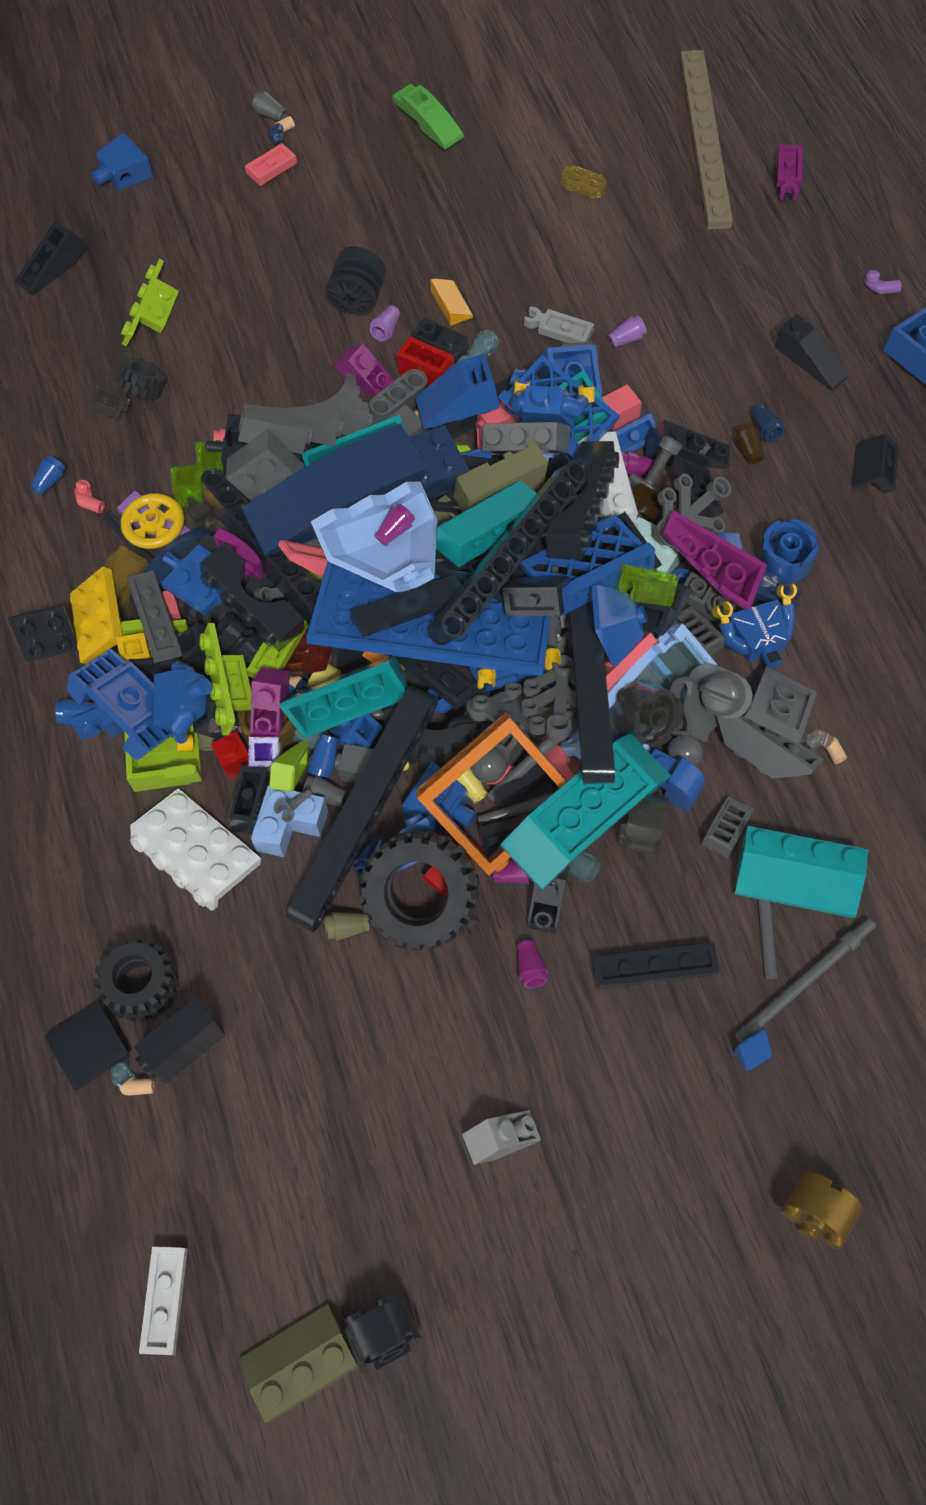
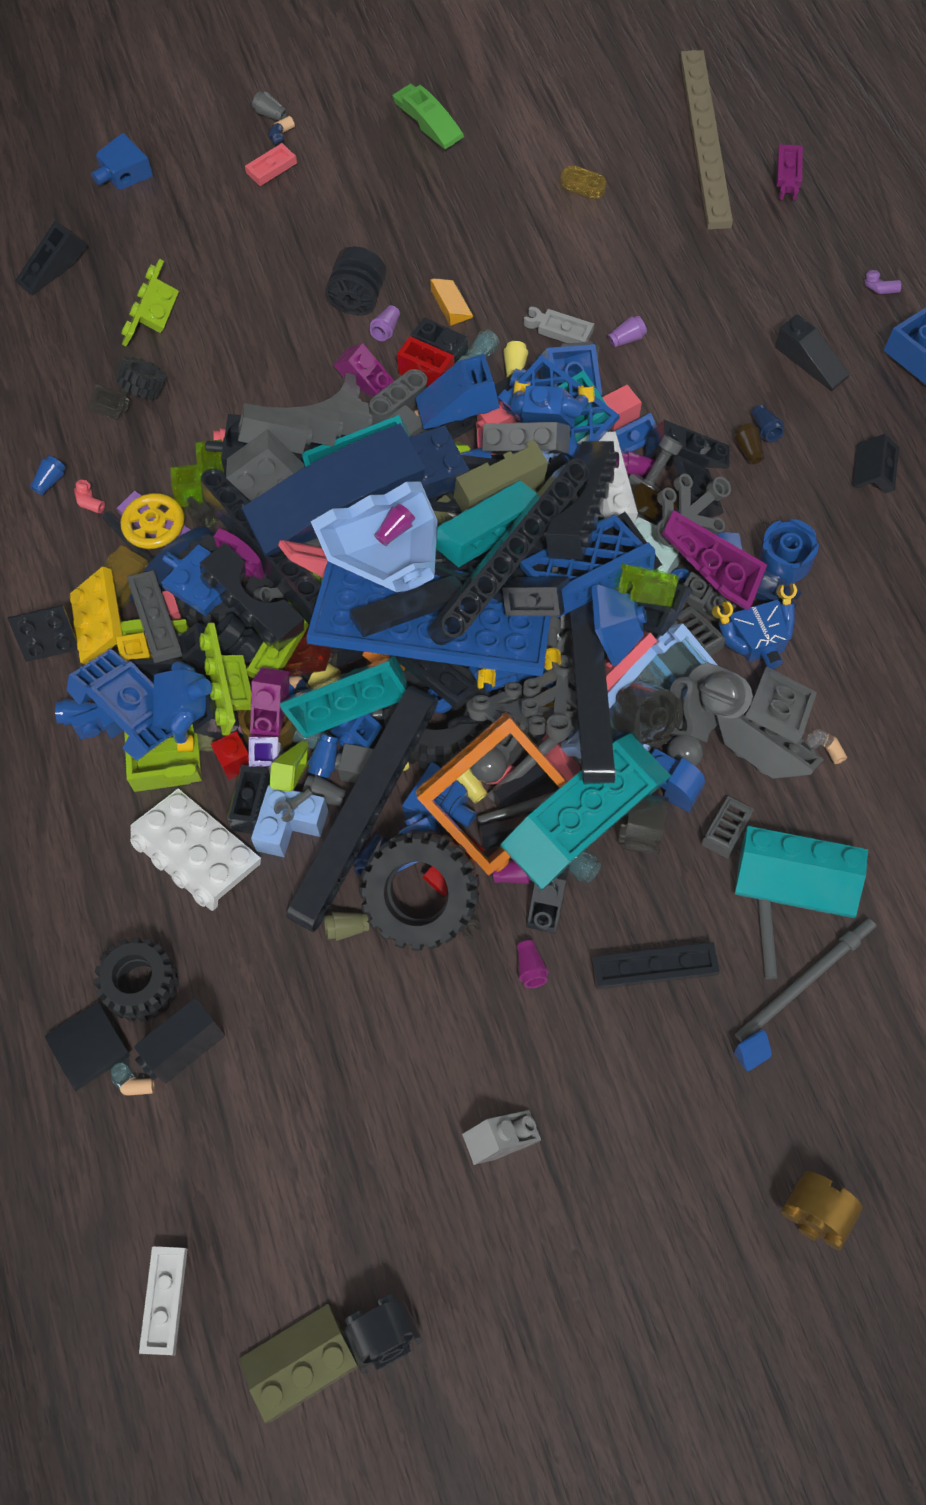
none -> light yellow cone [503,341,528,378]

